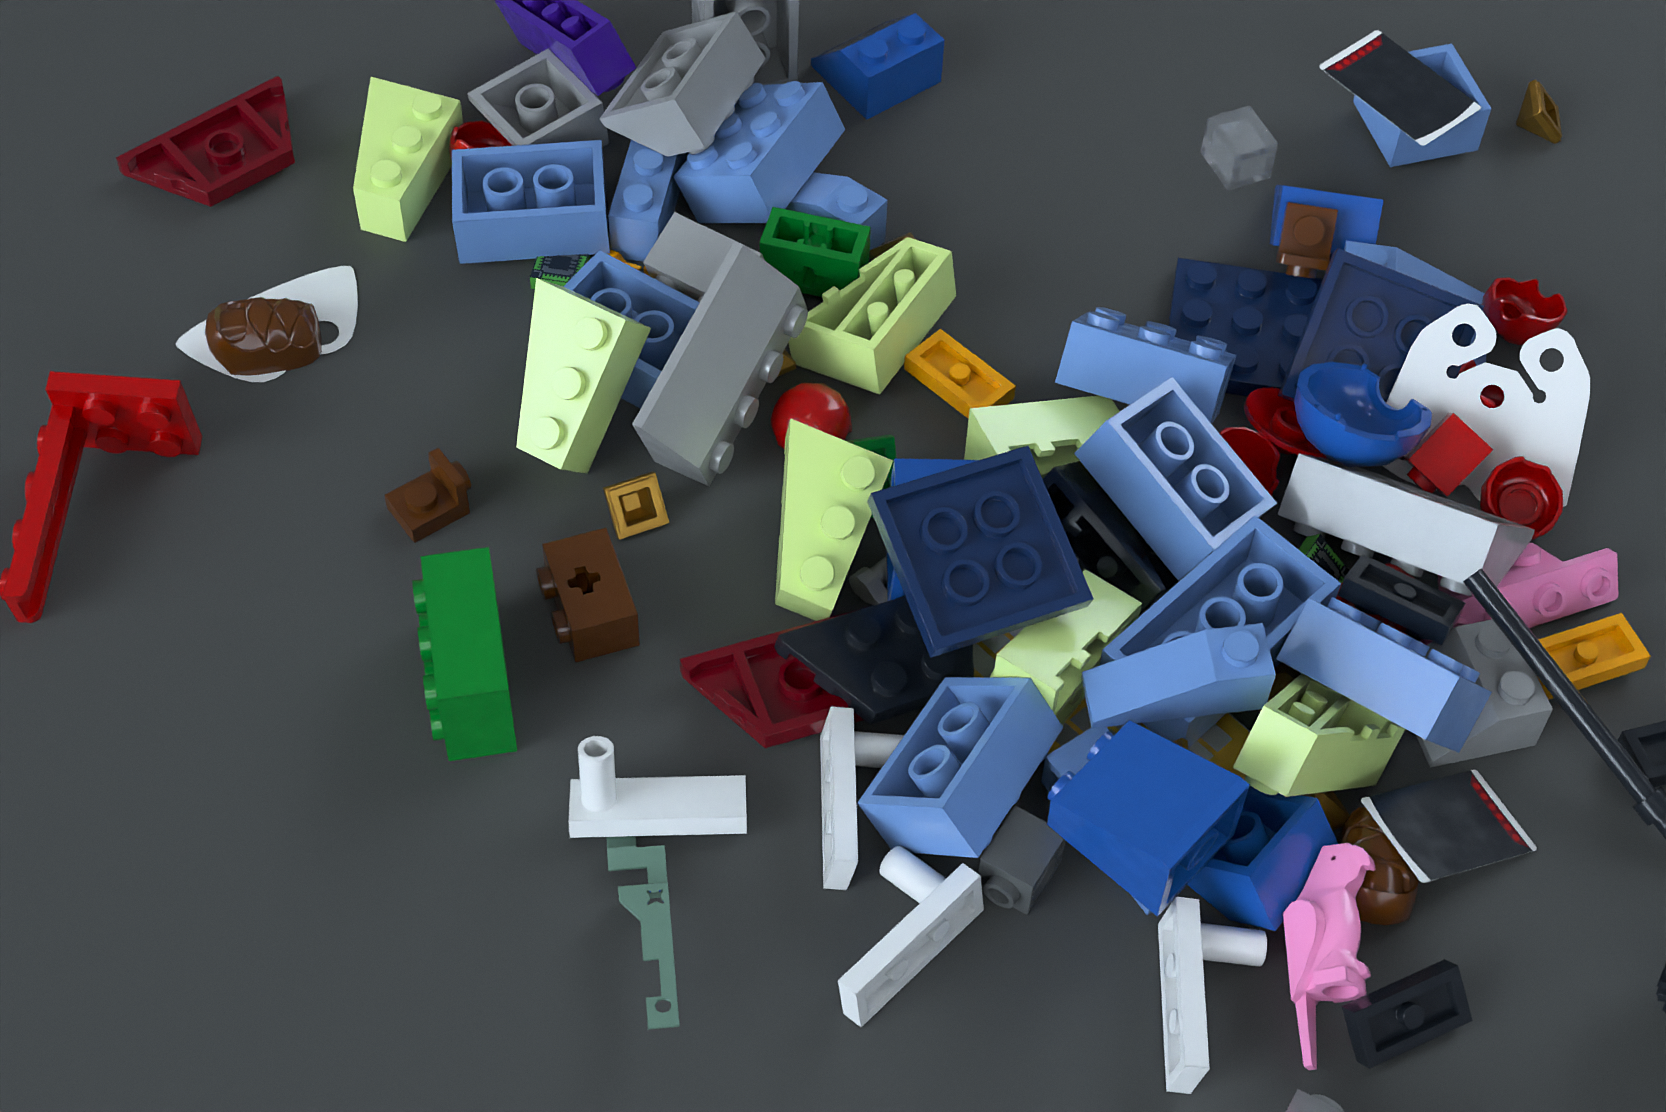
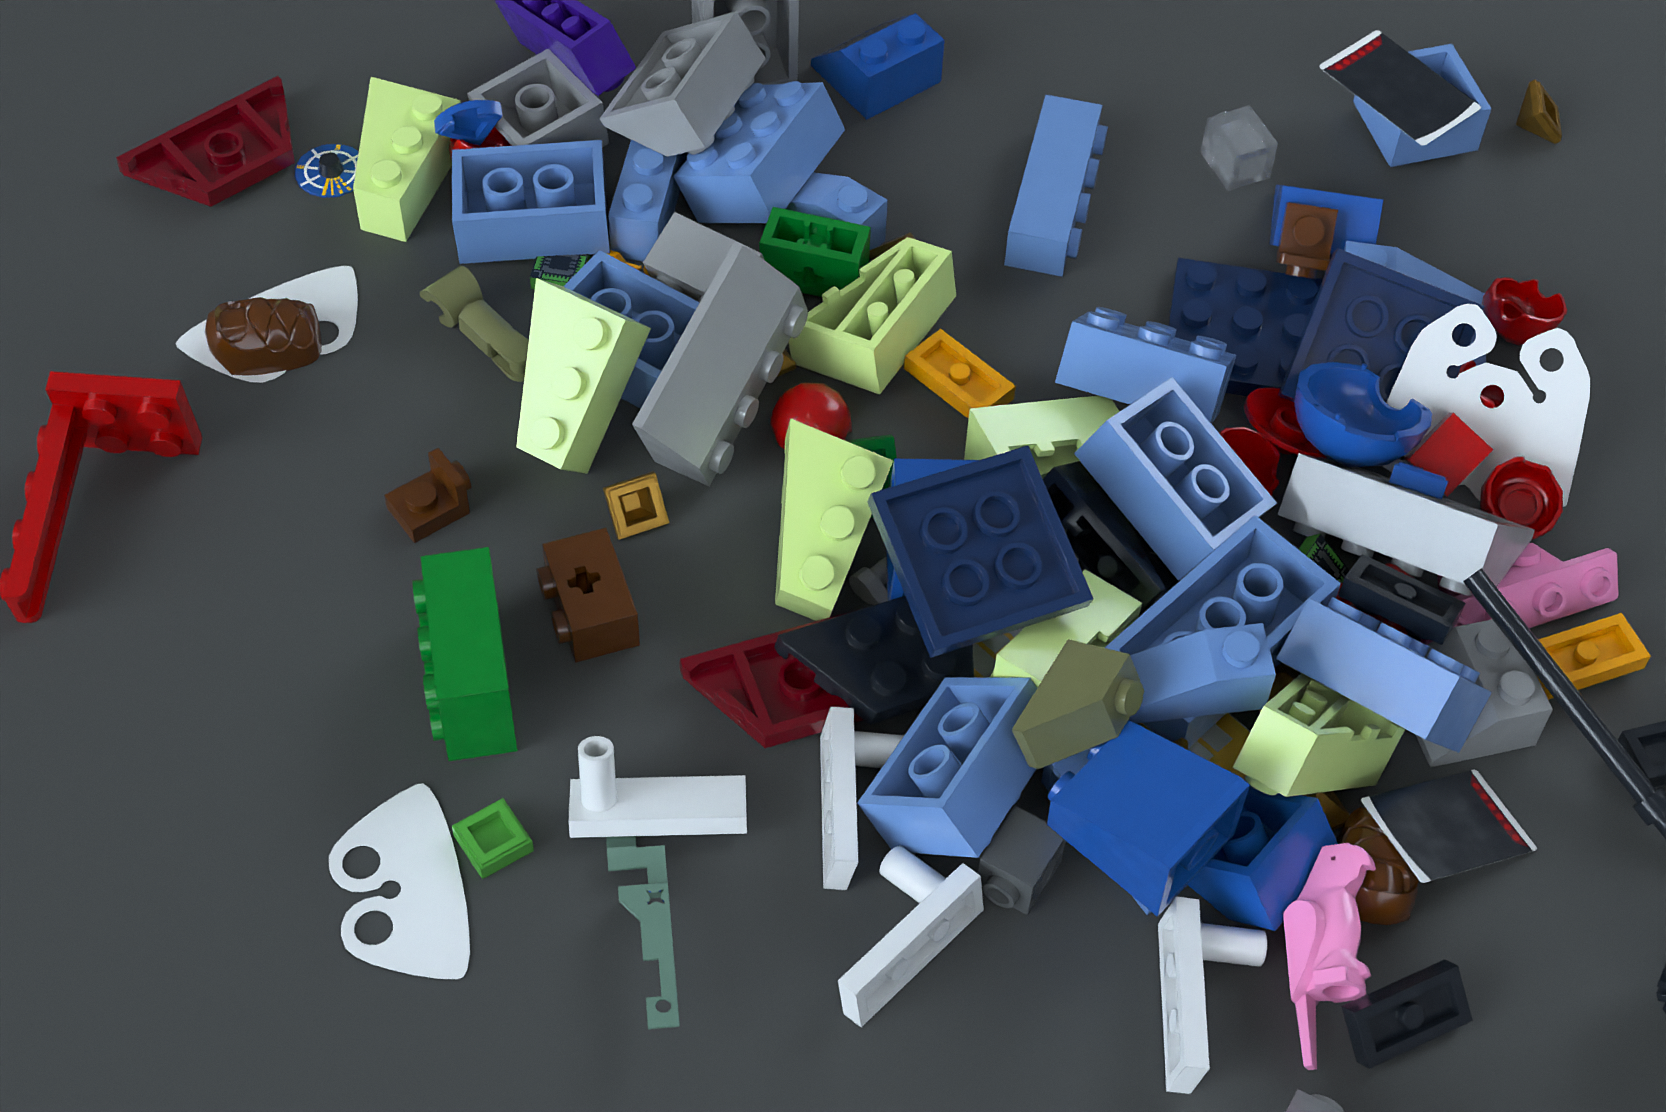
none -> piece [295,144,359,198]
none -> white piece [329,783,470,979]
none -> olive piece [420,265,529,382]
none -> blue tile [434,100,503,146]
none -> bright green tile [452,798,534,879]
none -> medium blue brick [1004,95,1108,277]
none -> olive slope [1012,639,1145,769]
none -> blue tile [1389,462,1448,500]

